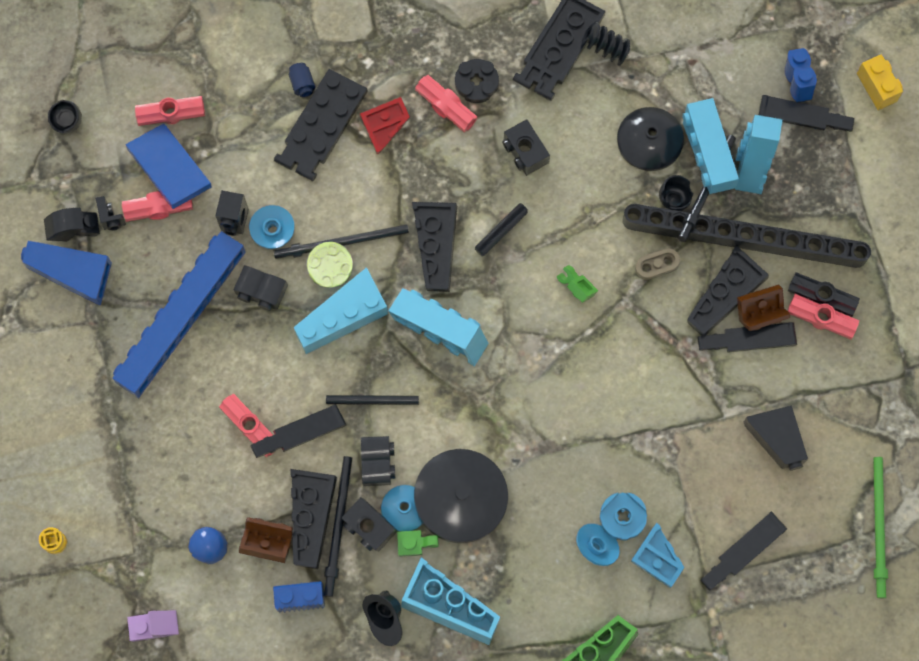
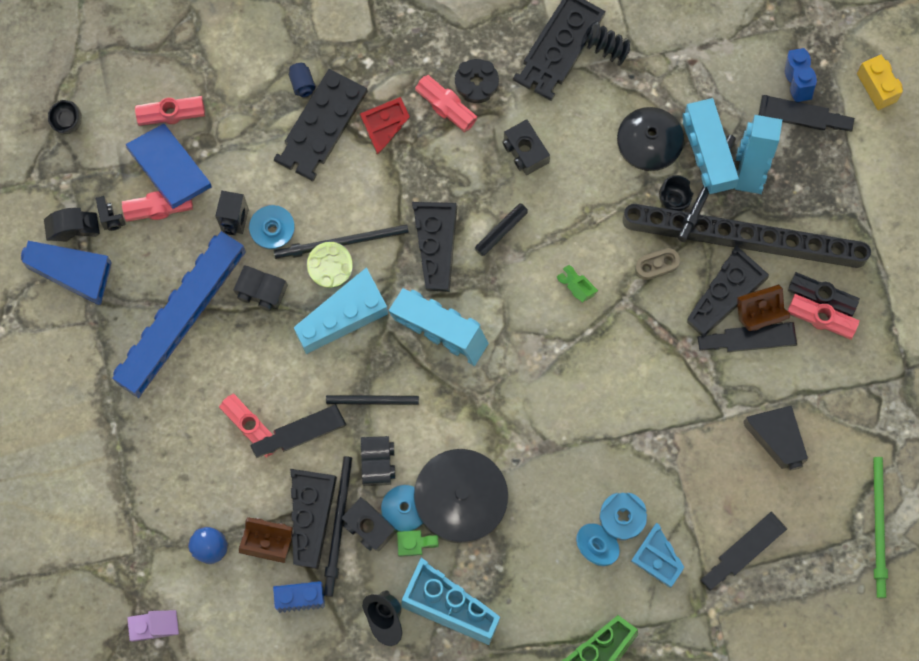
yellow wheel [39,527,67,554] -> none

